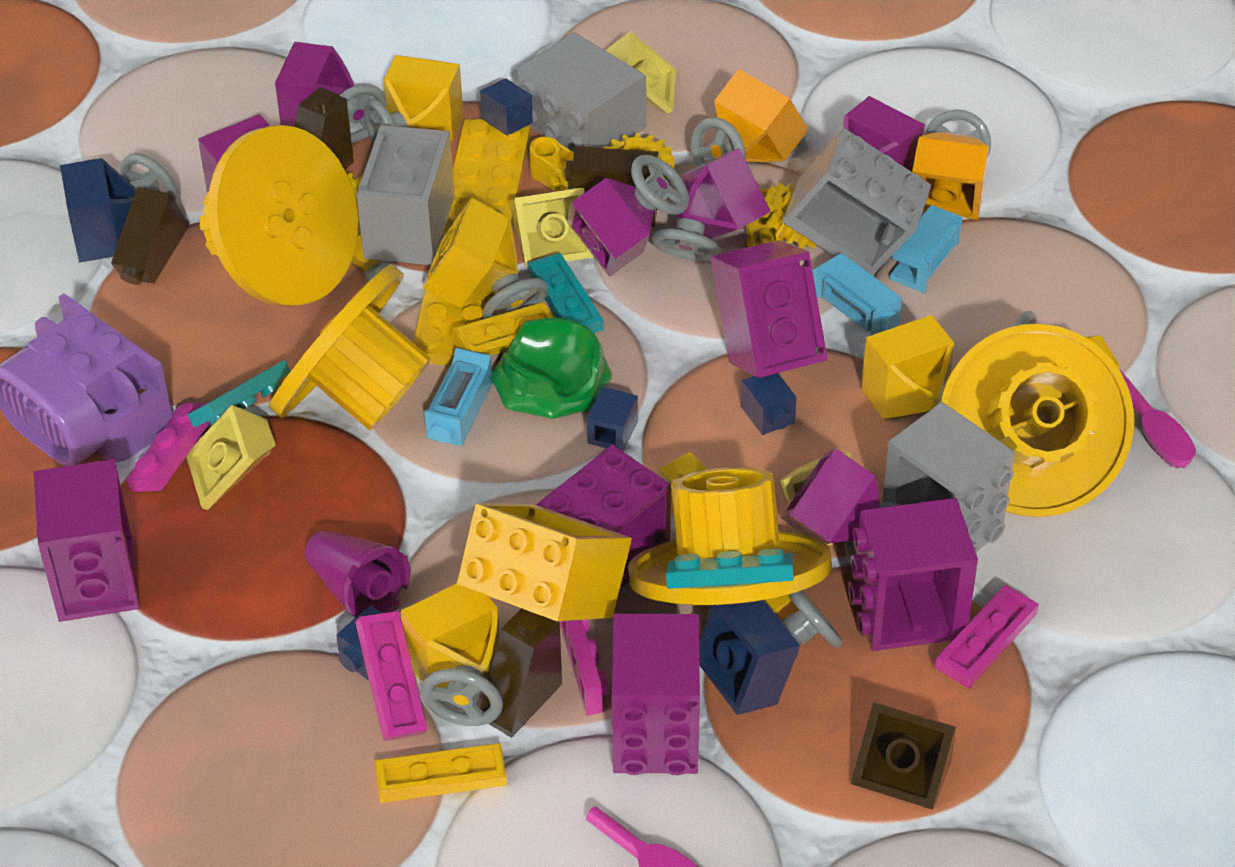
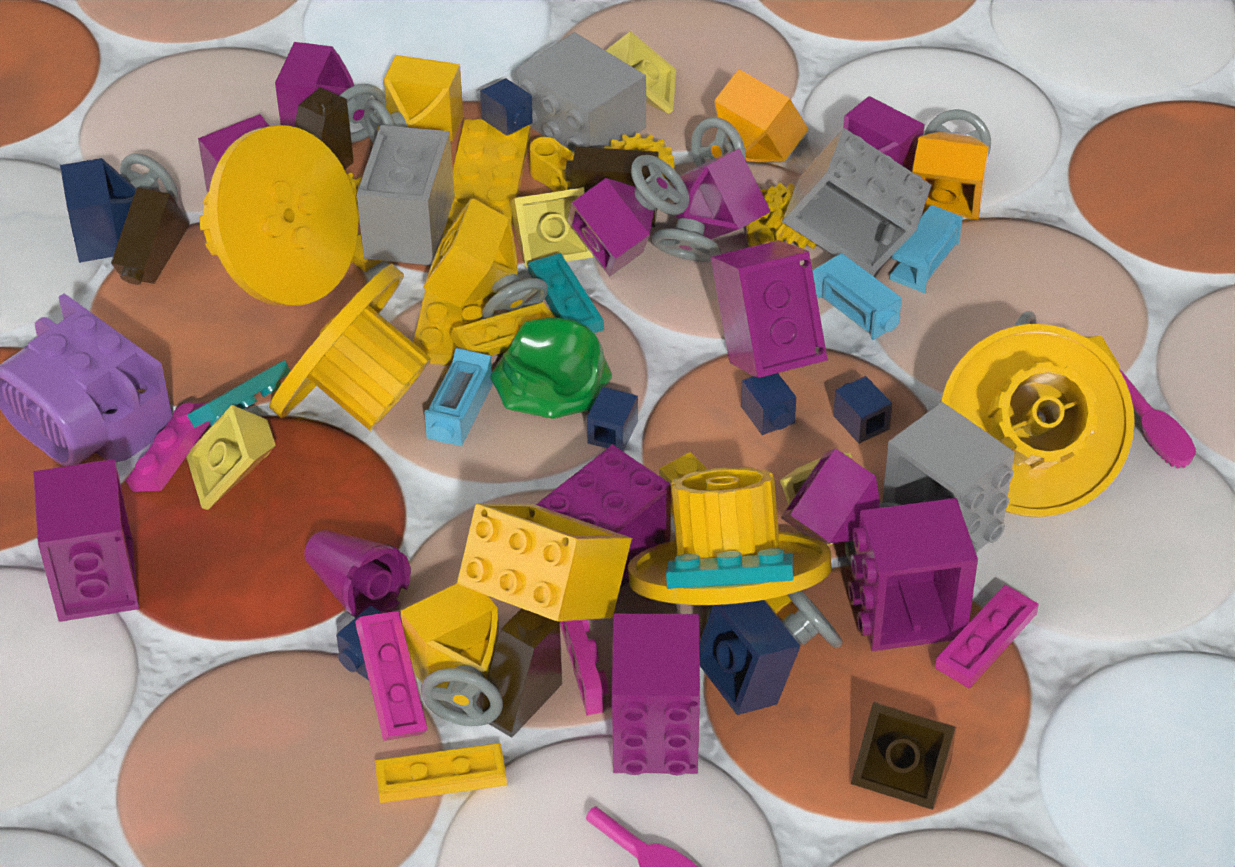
yellow piece [861,315,955,419] -> none
none -> dark blue brick [833,376,892,443]

